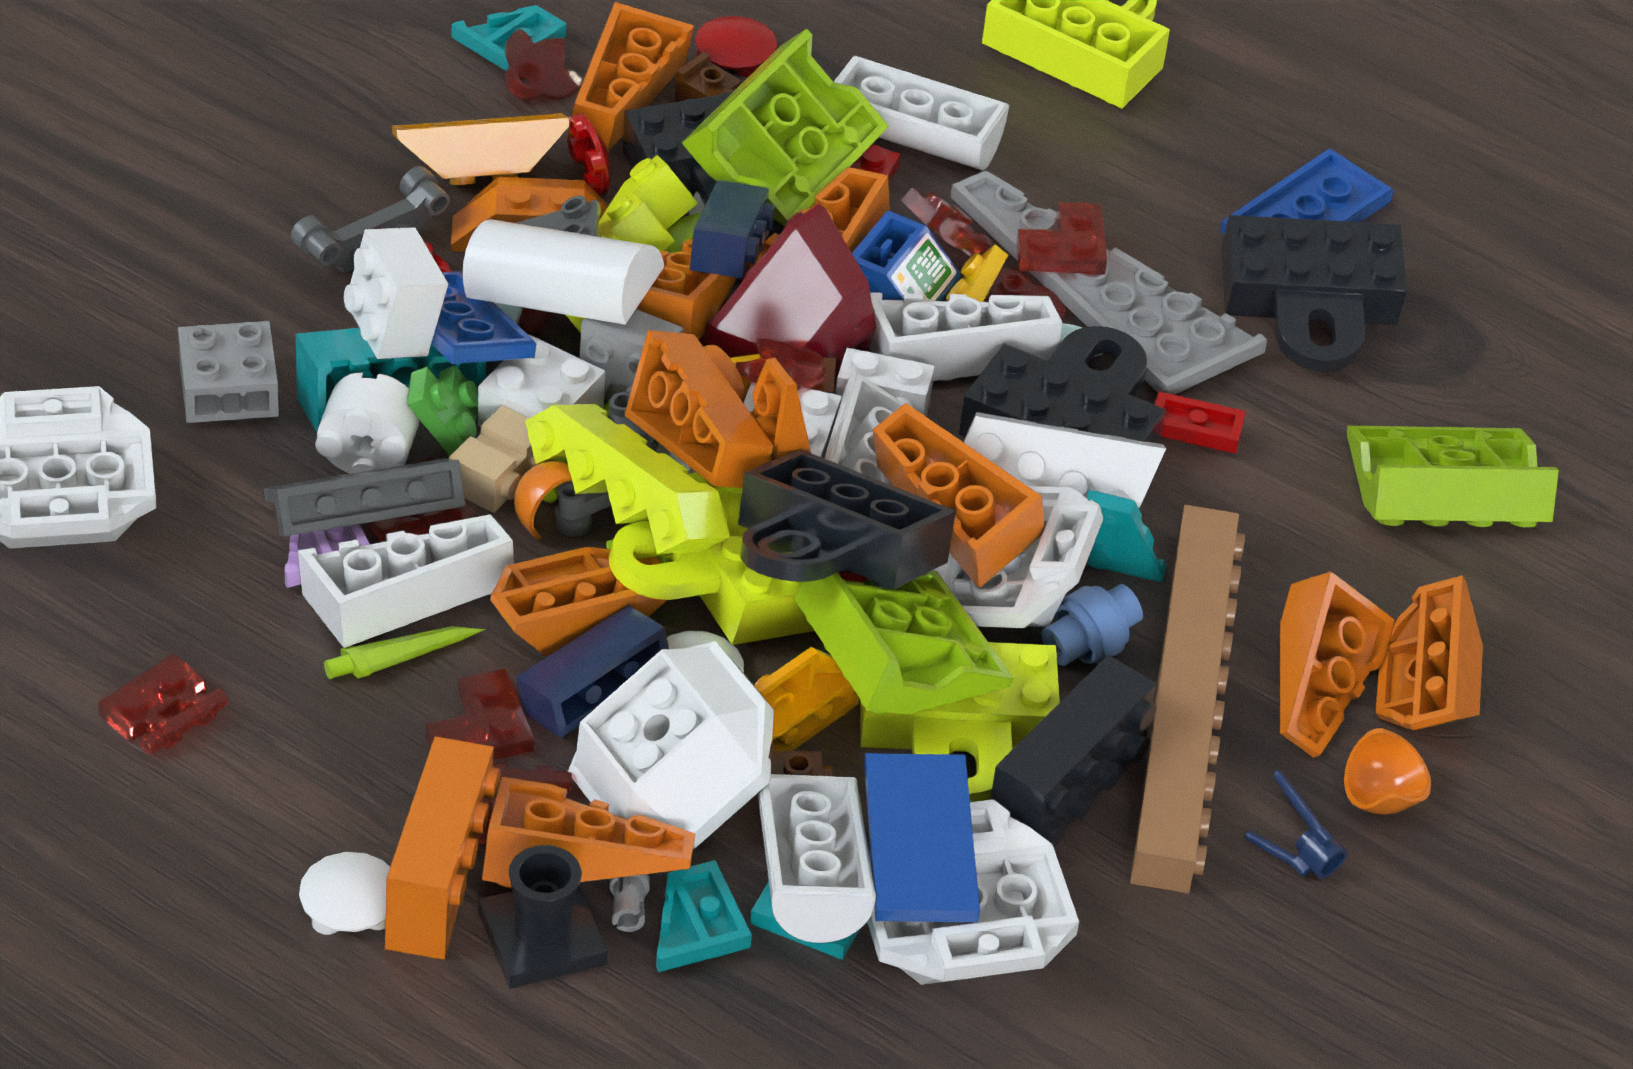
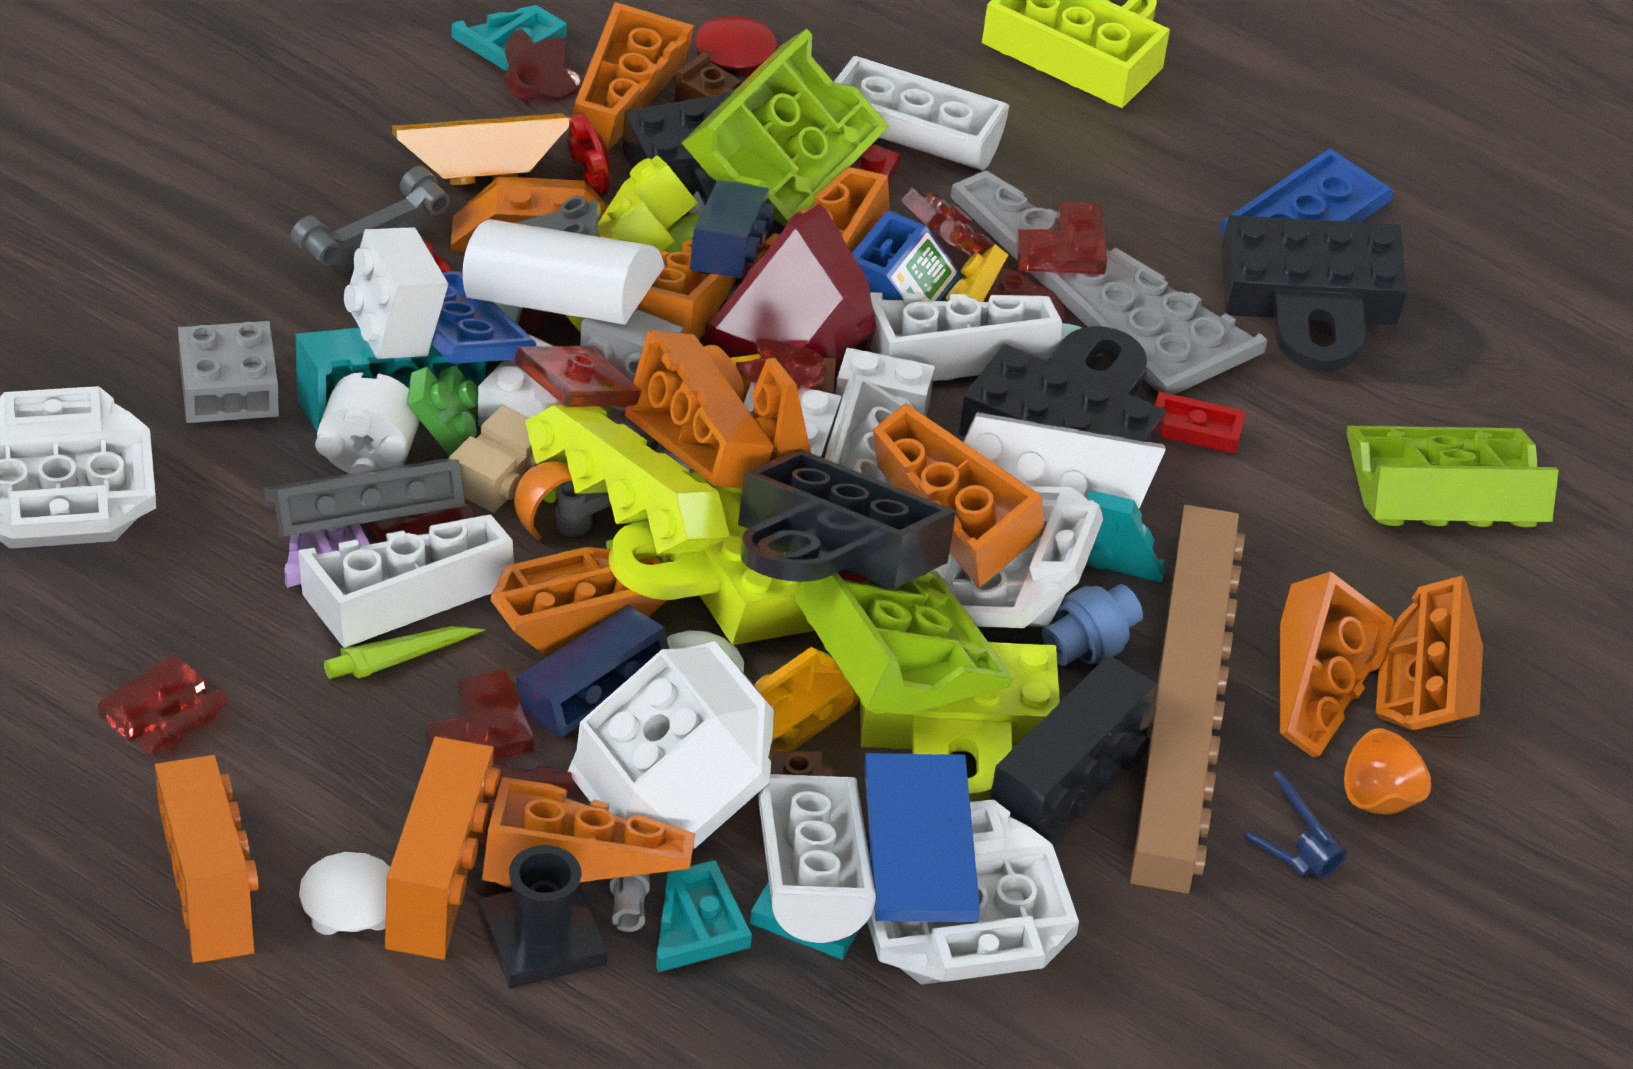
none -> orange wedge [155,755,259,964]
none -> clear red plate [514,346,642,407]

